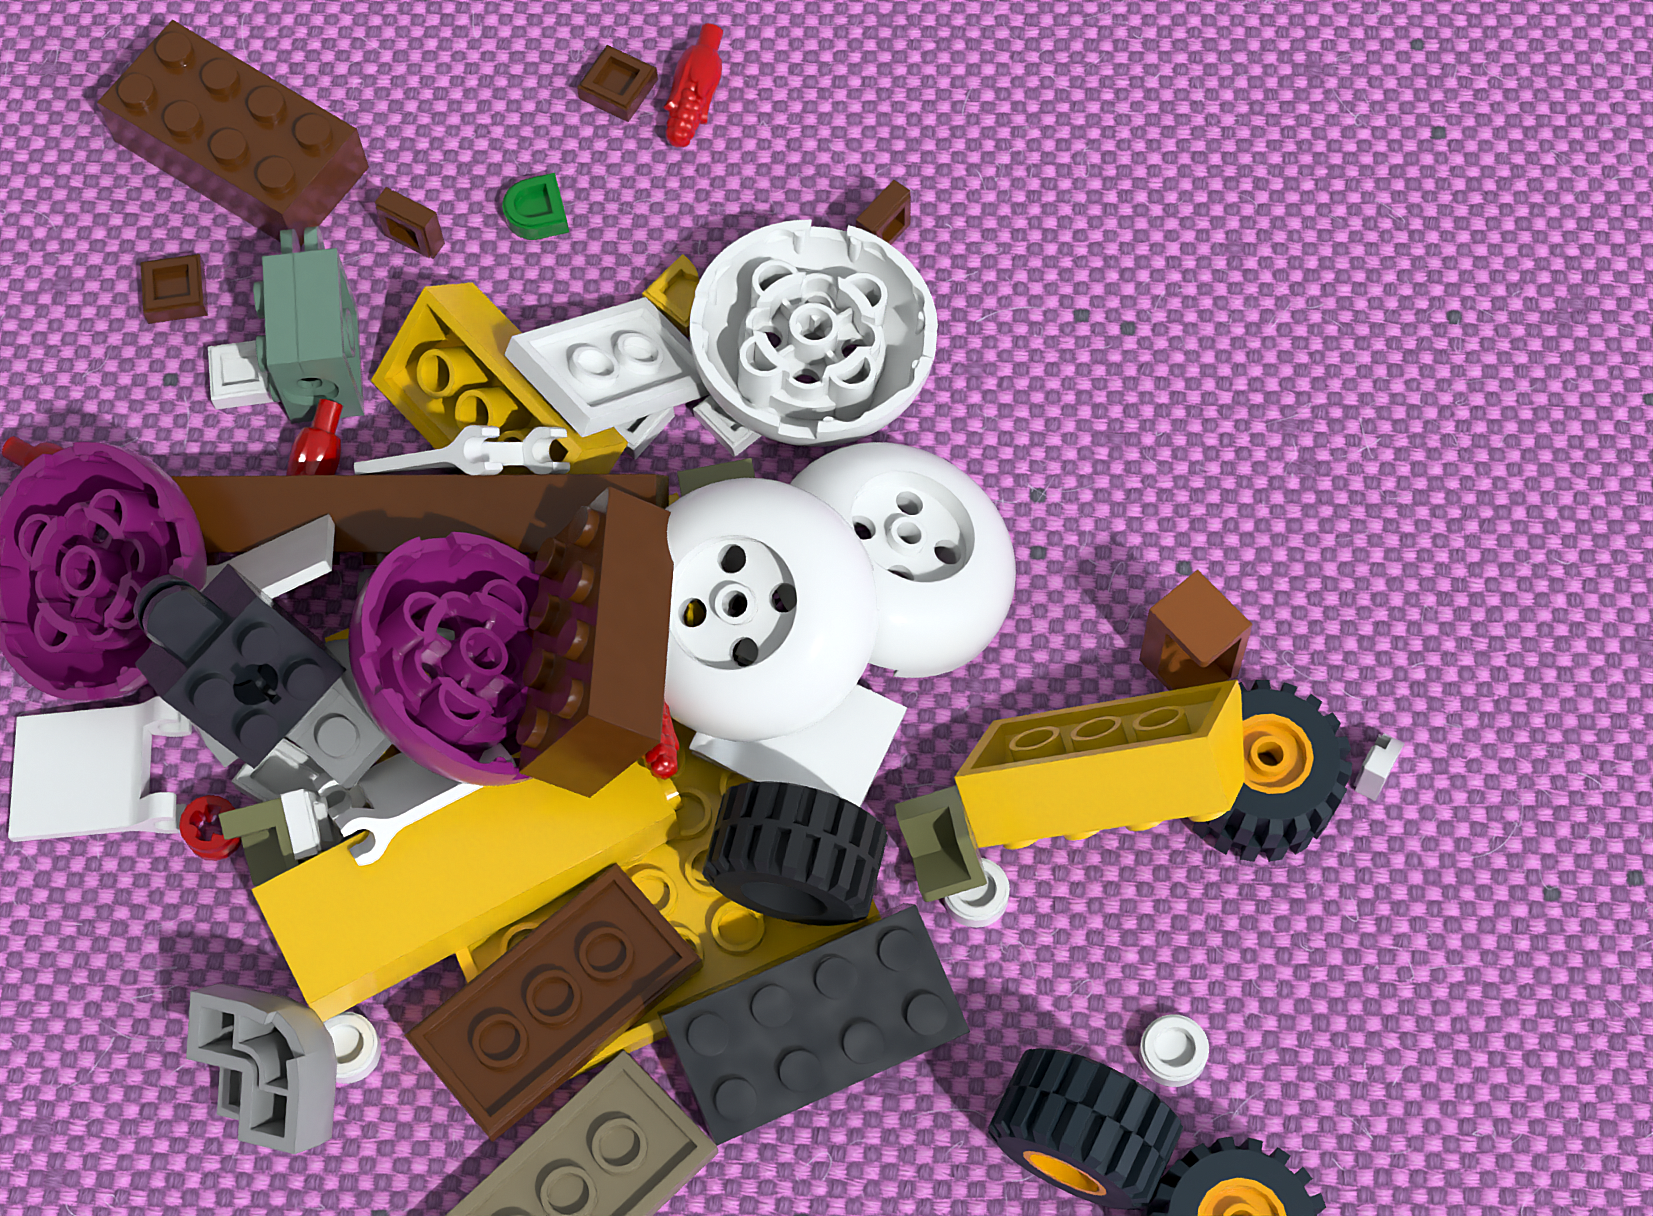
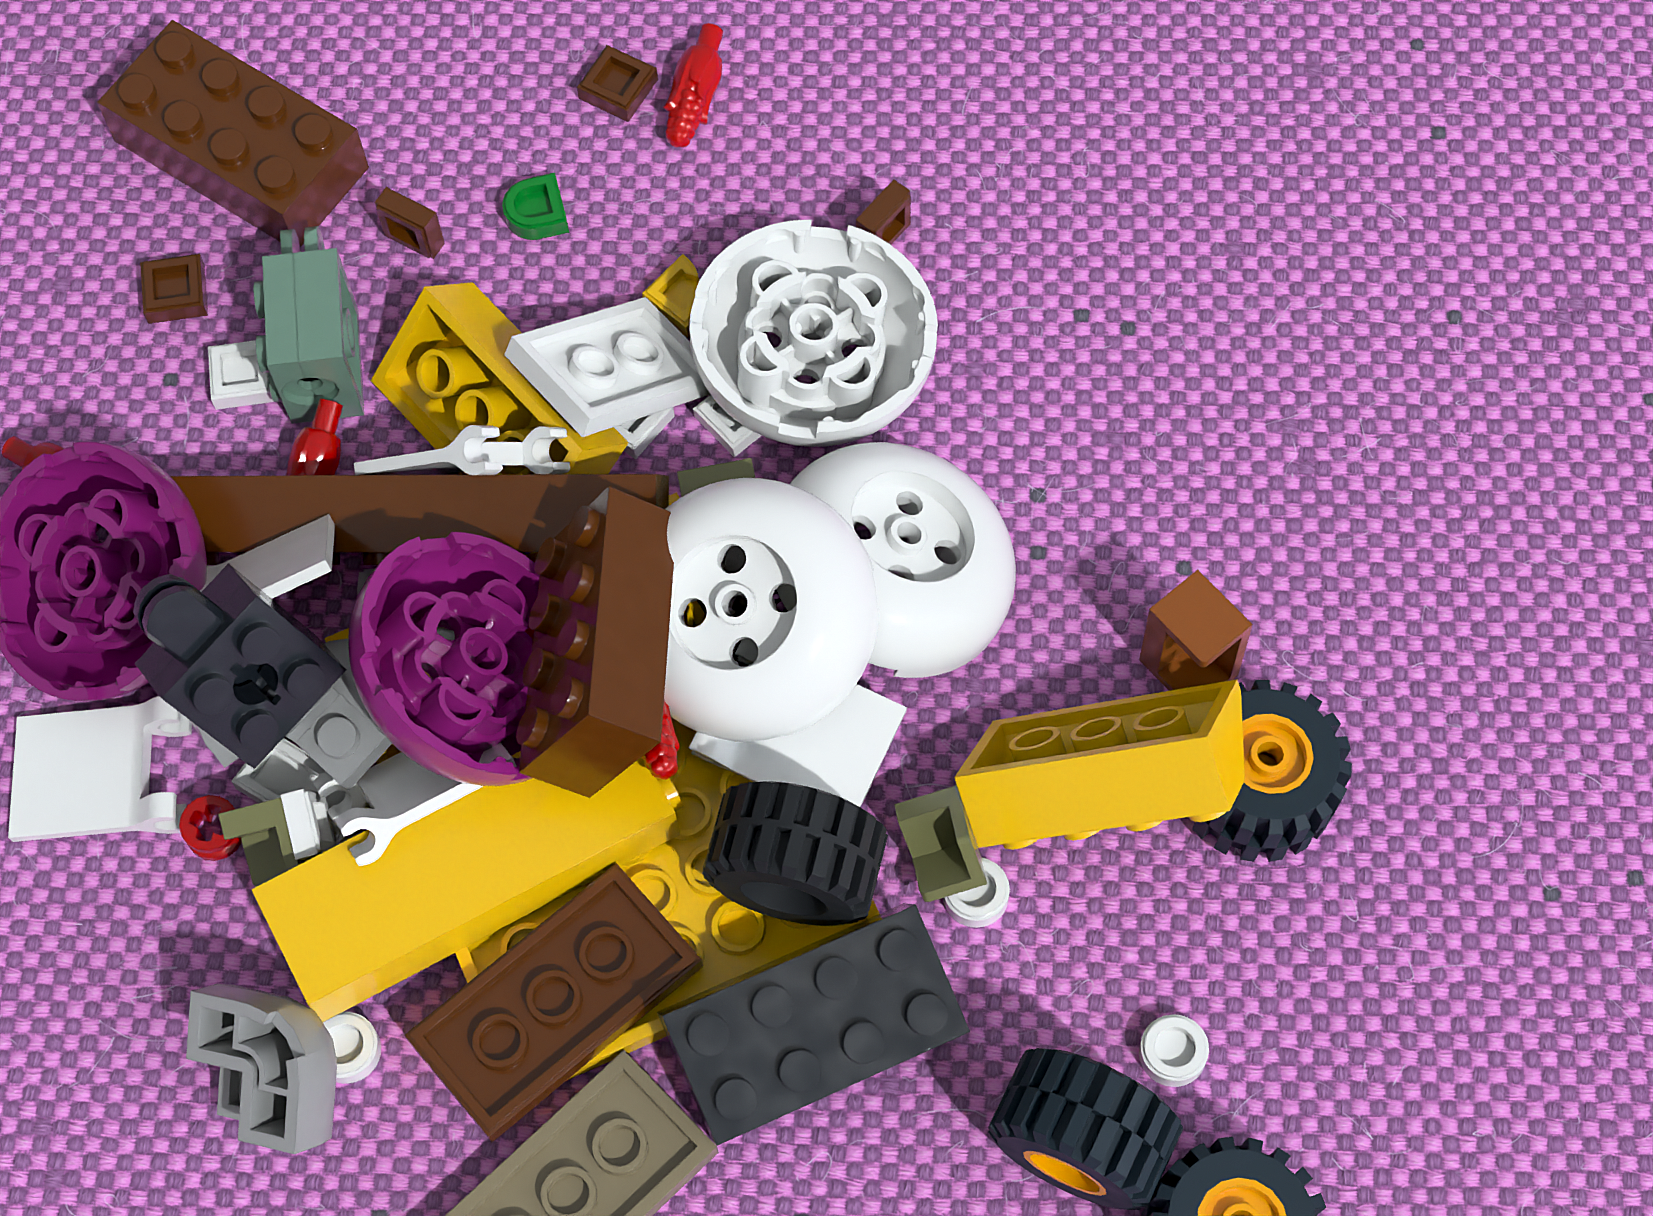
white tile [1353,733,1405,801] -> none

